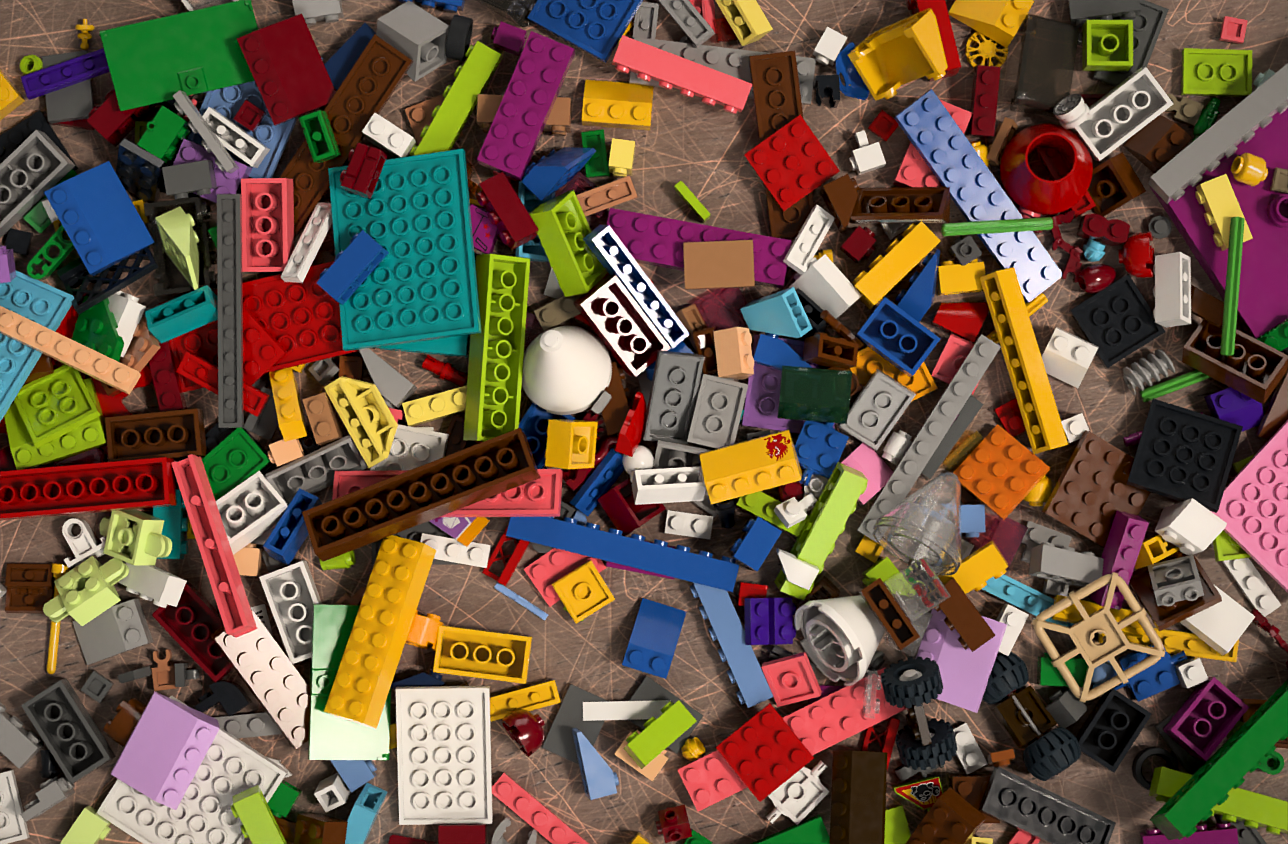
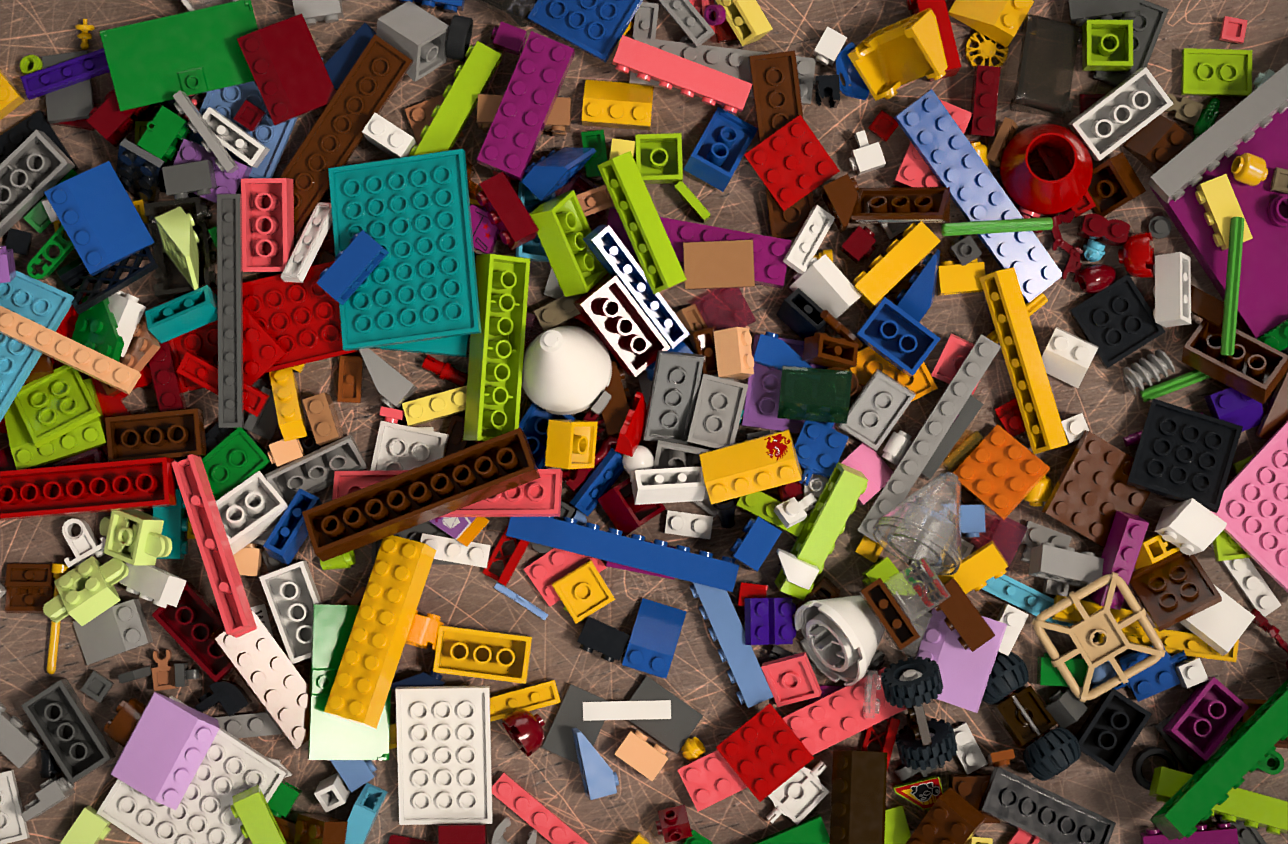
green brick [299,110,341,163] -> none
light grey plate [308,358,340,386] -> none
light yellow wedge [324,376,398,468] -> none
dark red brick [340,143,387,199] -> none
lime brick [623,700,697,770] -> none
medium azure slope [740,287,813,338] -> none
red slope [931,302,989,343] -> none
white wheel [1053,93,1090,129] -> none
light grey plate [1147,555,1204,606] -> none
none -> black brick [577,616,631,663]
none -> lime brick [597,151,687,294]
none -> lime brick [635,133,683,184]
none -> blue slope [683,107,758,192]
none -> magenta axle [704,4,726,26]

